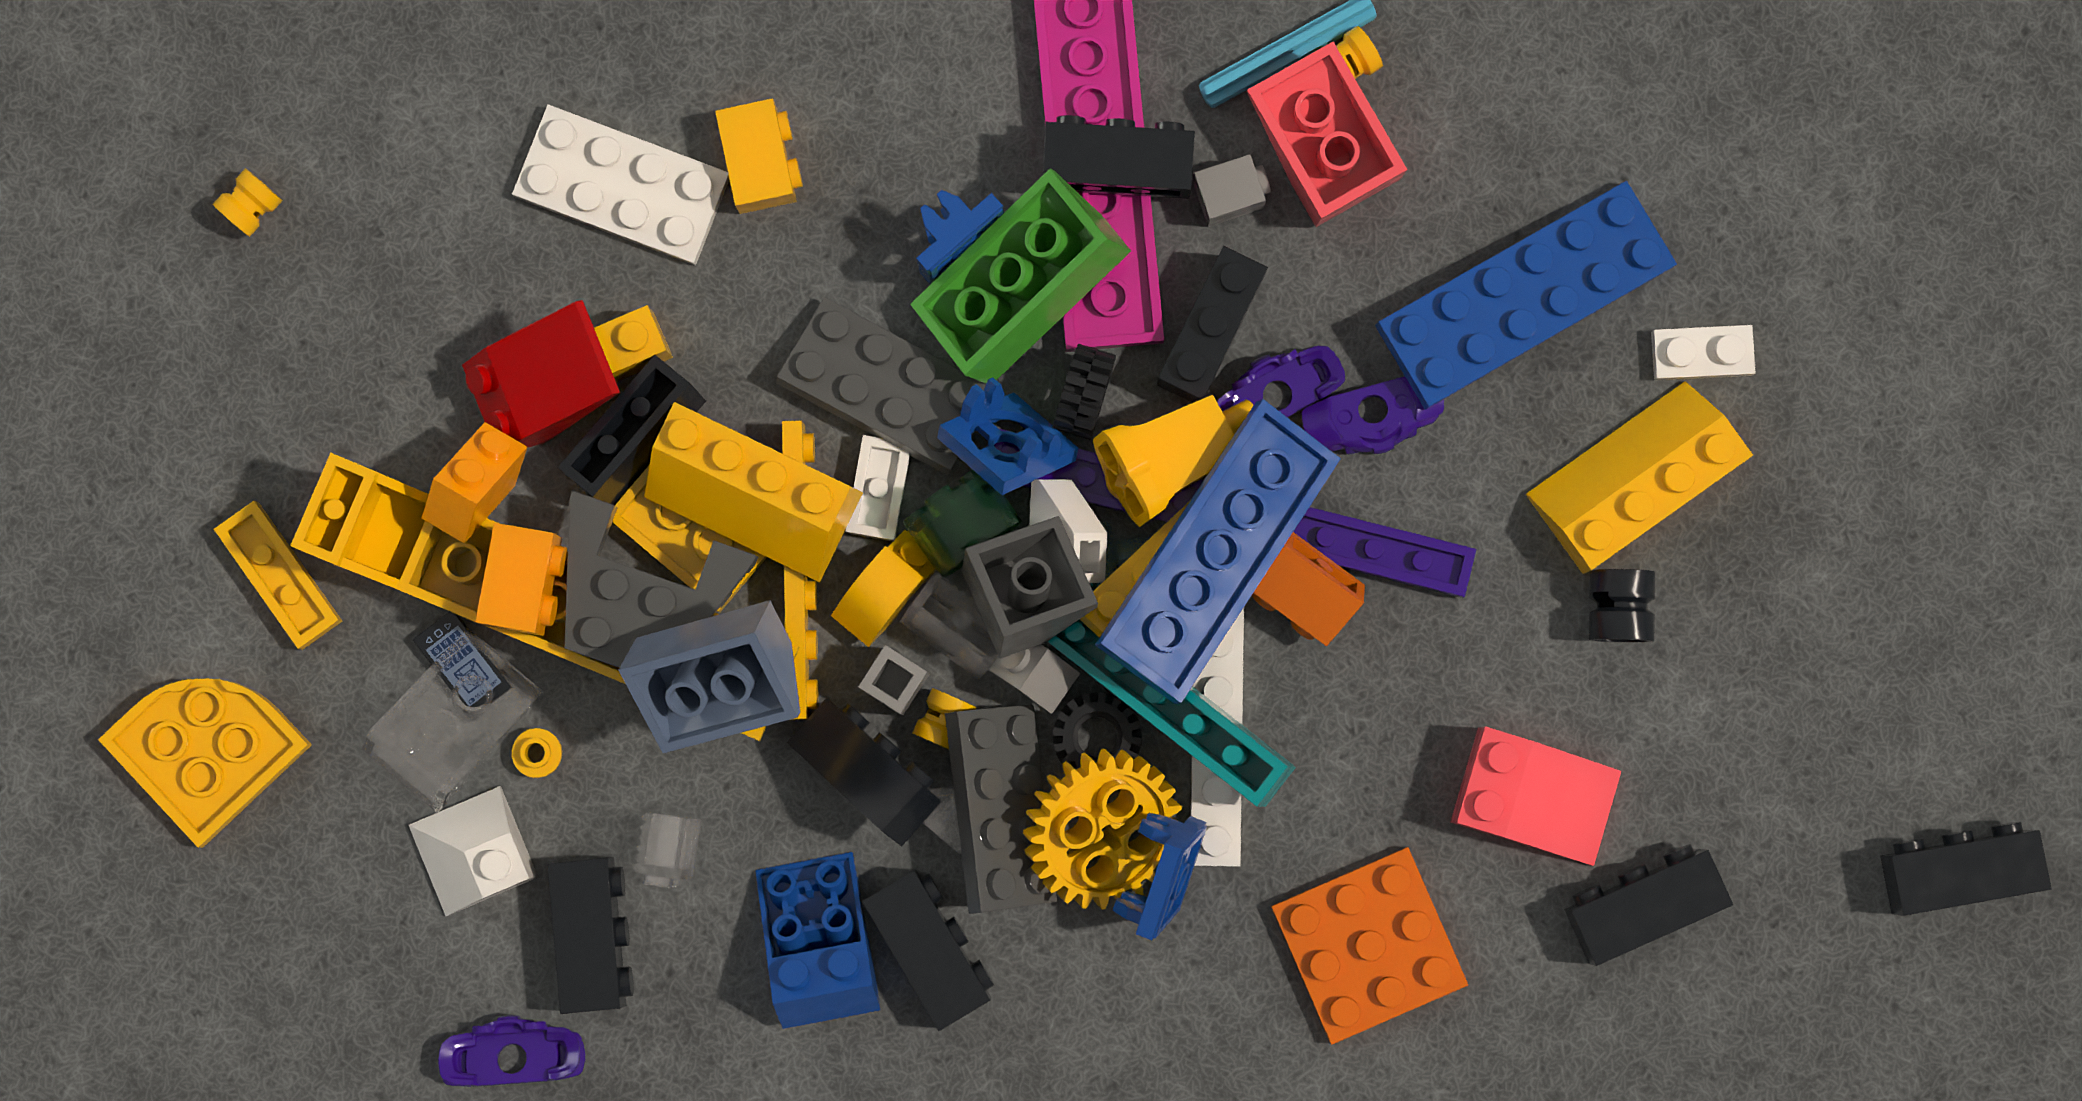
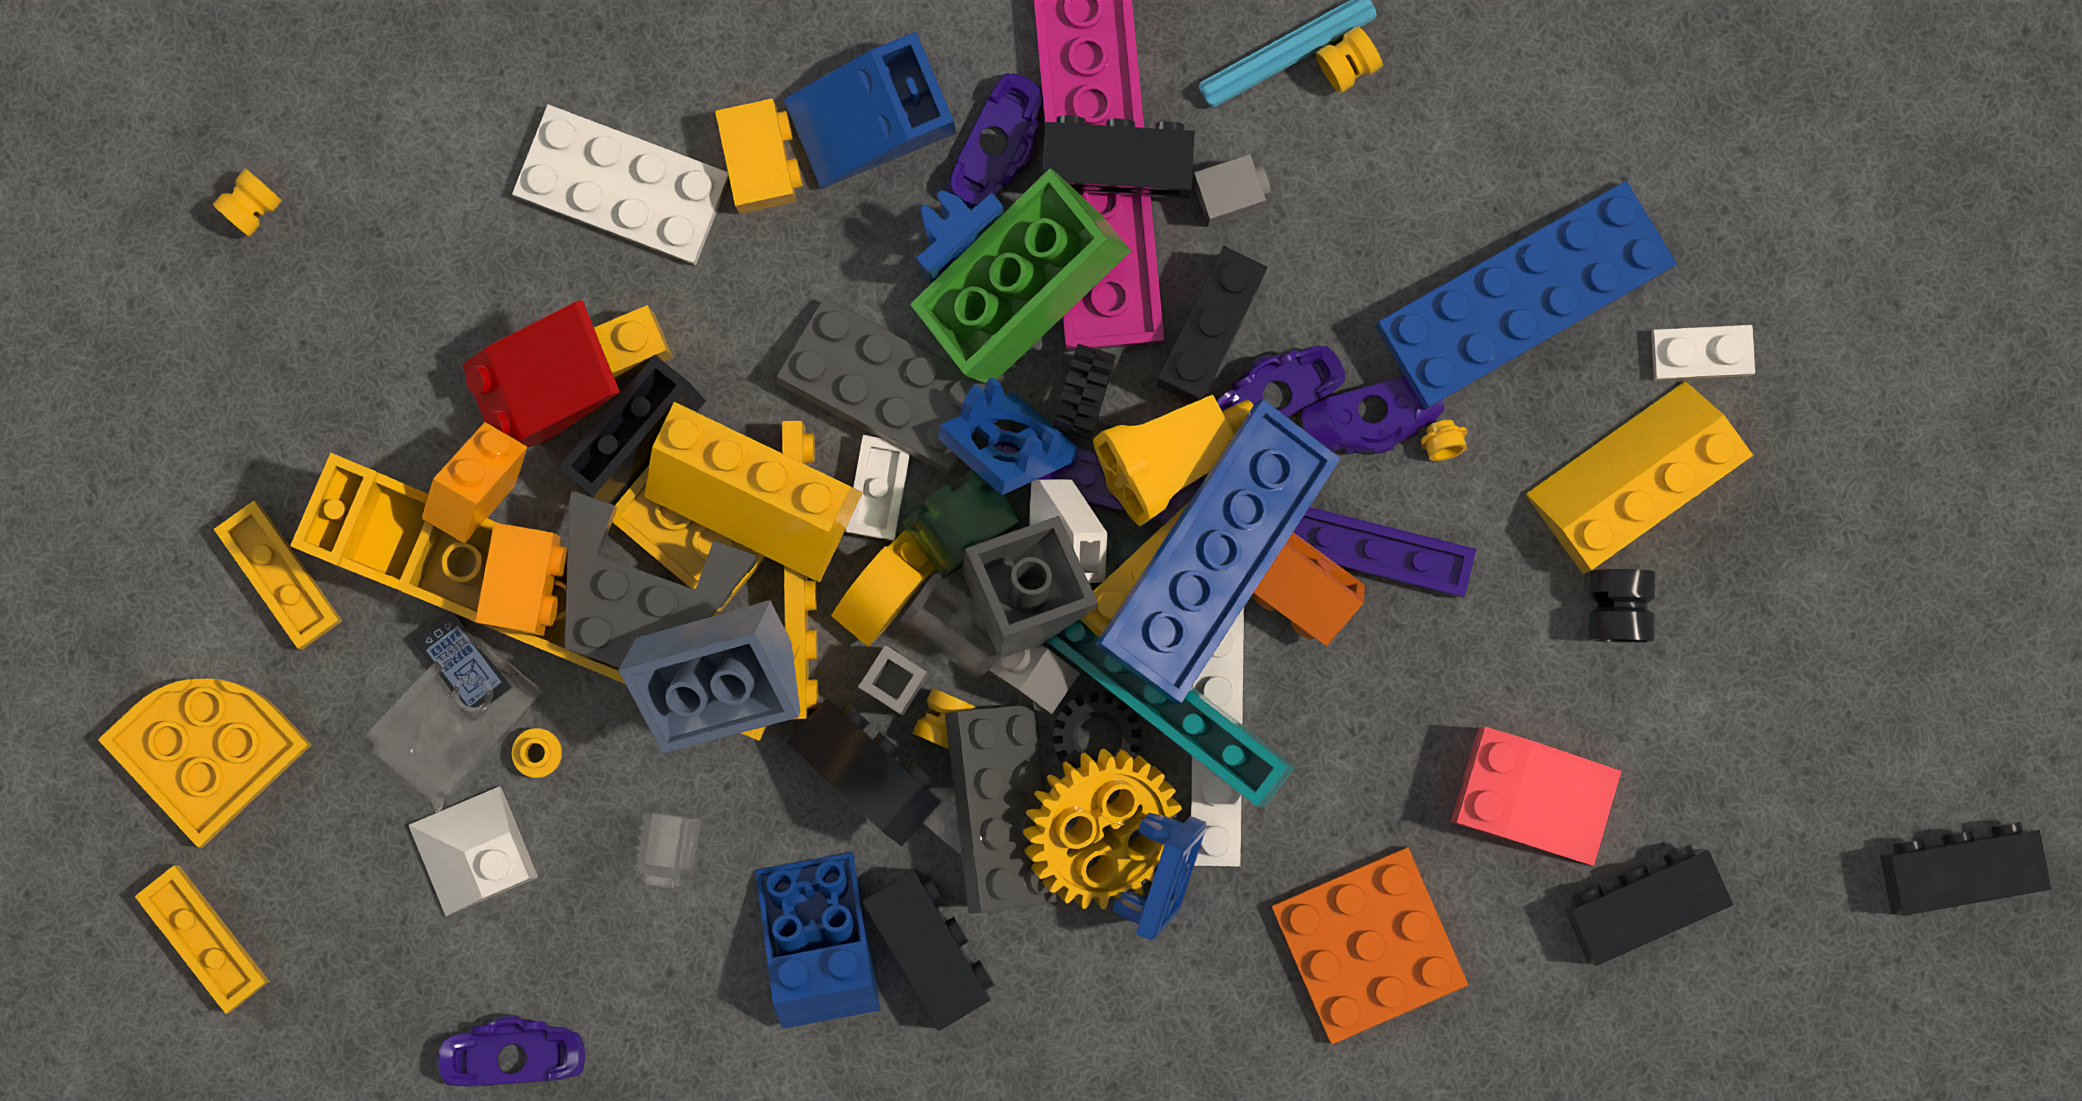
black brick [548,857,634,1014] -> none
coral slope [1247,42,1408,227] -> none
none -> yellow plate [135,865,270,1014]
none -> blue slope [784,32,956,189]
none -> dark purple piece [946,73,1042,209]
none -> yellow plate [1421,420,1468,461]

